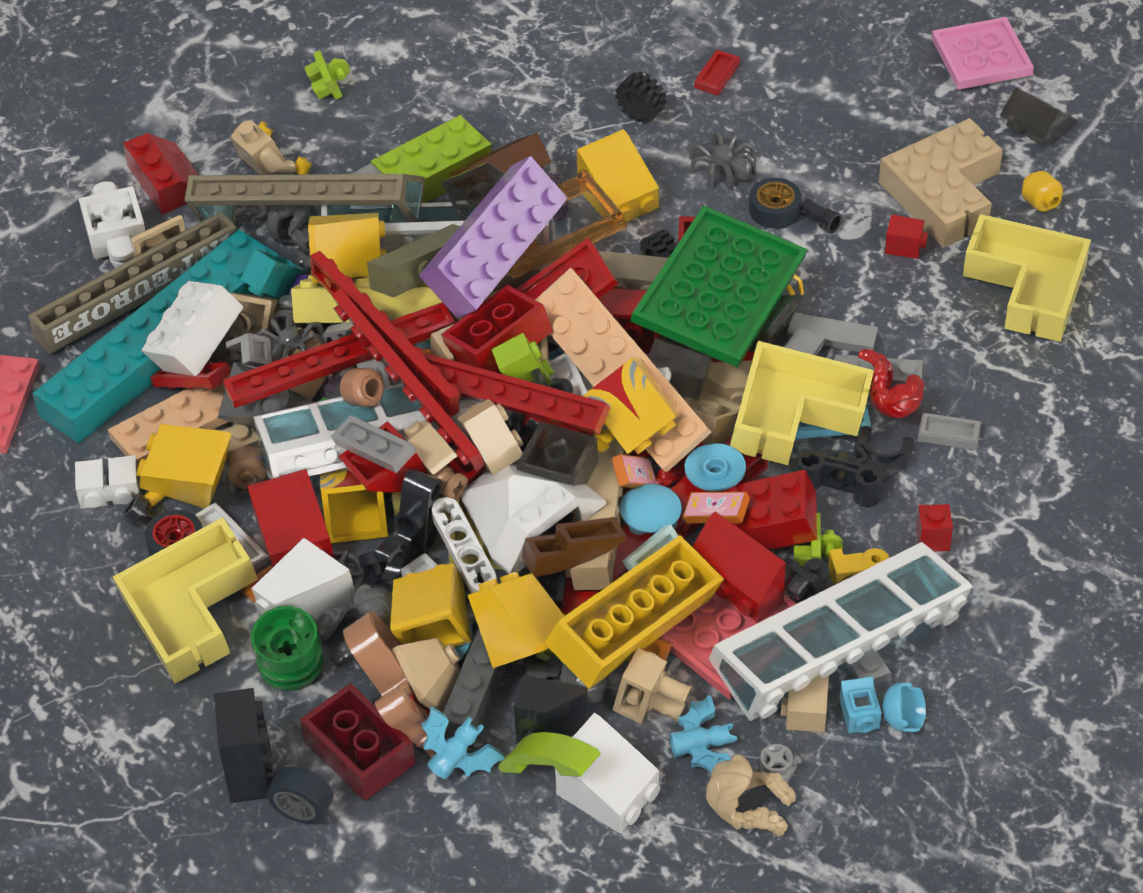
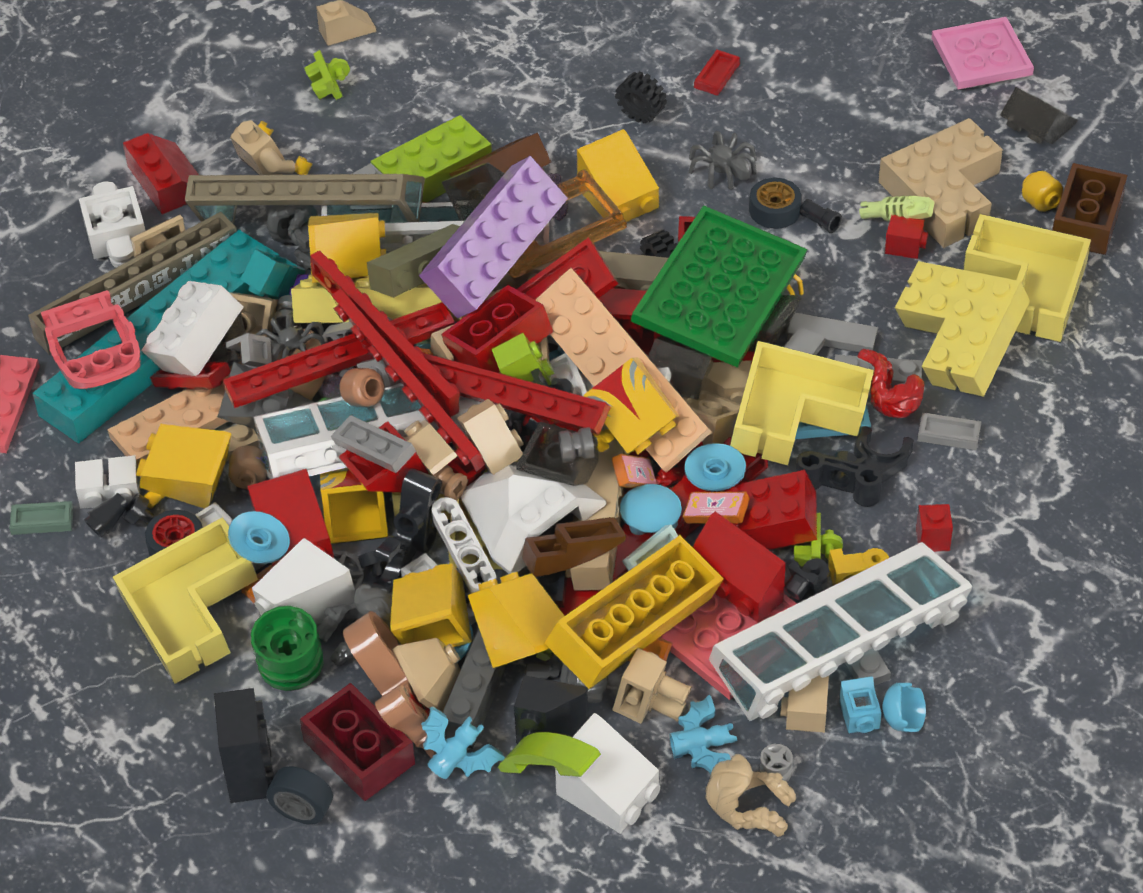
none -> sand green tile [9,501,74,535]
none -> coral slope [41,290,140,389]
none -> black cone [84,493,130,537]
none -> medium azure dish [228,511,290,564]
none -> tan slope [316,0,376,46]
none -> flat silver wheel [559,427,595,462]
none -> yellowish green hinge [859,195,934,222]
none -> light yellow piece [895,261,1030,397]
none -> reddish brown brick [1052,163,1128,255]

